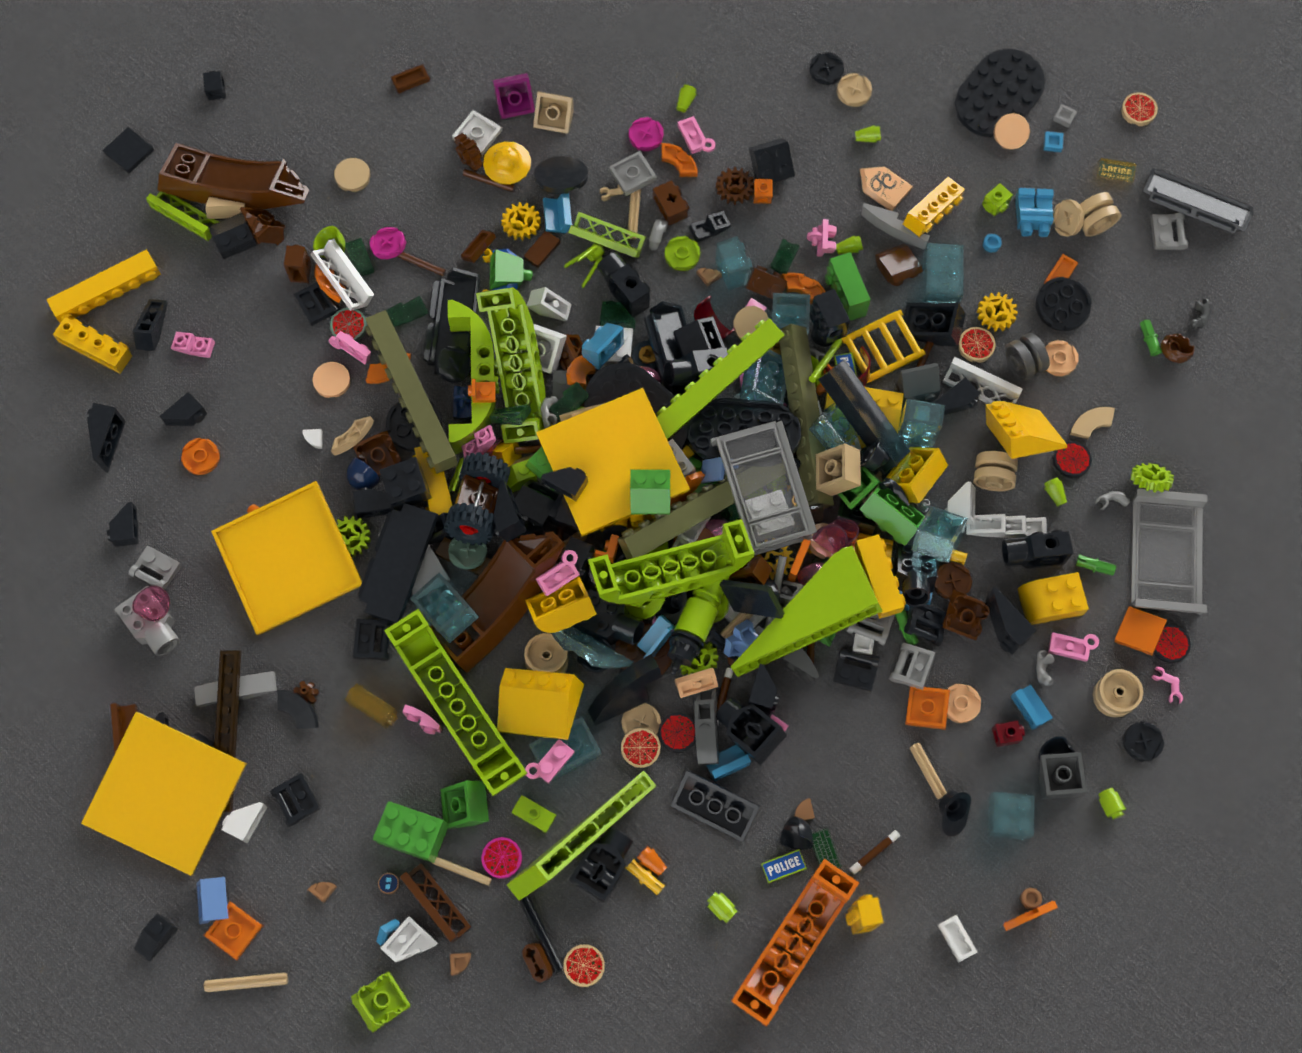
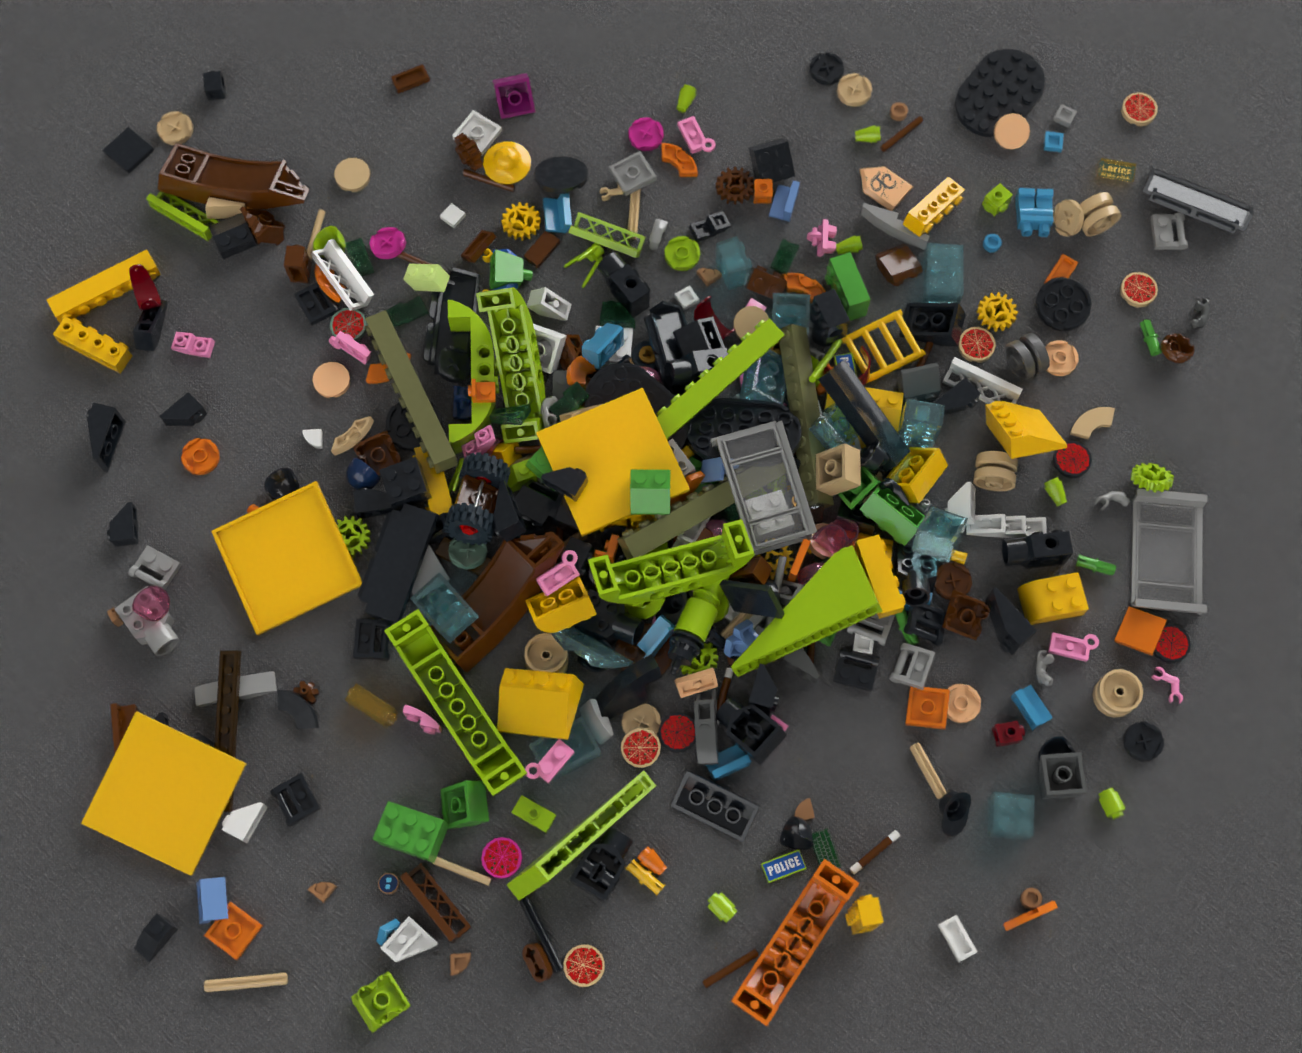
tan slope [533,92,574,134] -> none
reddish brown brick [653,180,689,226] -> none
none -> medium nougat tile [107,607,124,627]
none -> dark red piece [129,264,161,311]
none -> tan tile [157,111,193,145]
none -> black helmet [264,468,300,501]
none -> tan bar [307,210,325,261]
none -> yellowish green brick [403,264,450,292]
none -> white tile [440,203,466,228]
none -> light grey slope [579,699,613,744]
none -> white tile [674,285,699,311]
none -> reddish brown bar [702,949,759,988]
none -> medium blue panel [769,181,800,222]
none -> reddish brown bar [880,116,923,152]
none -> medium nougat tile [890,102,908,121]
none -> tile [1120,272,1158,307]

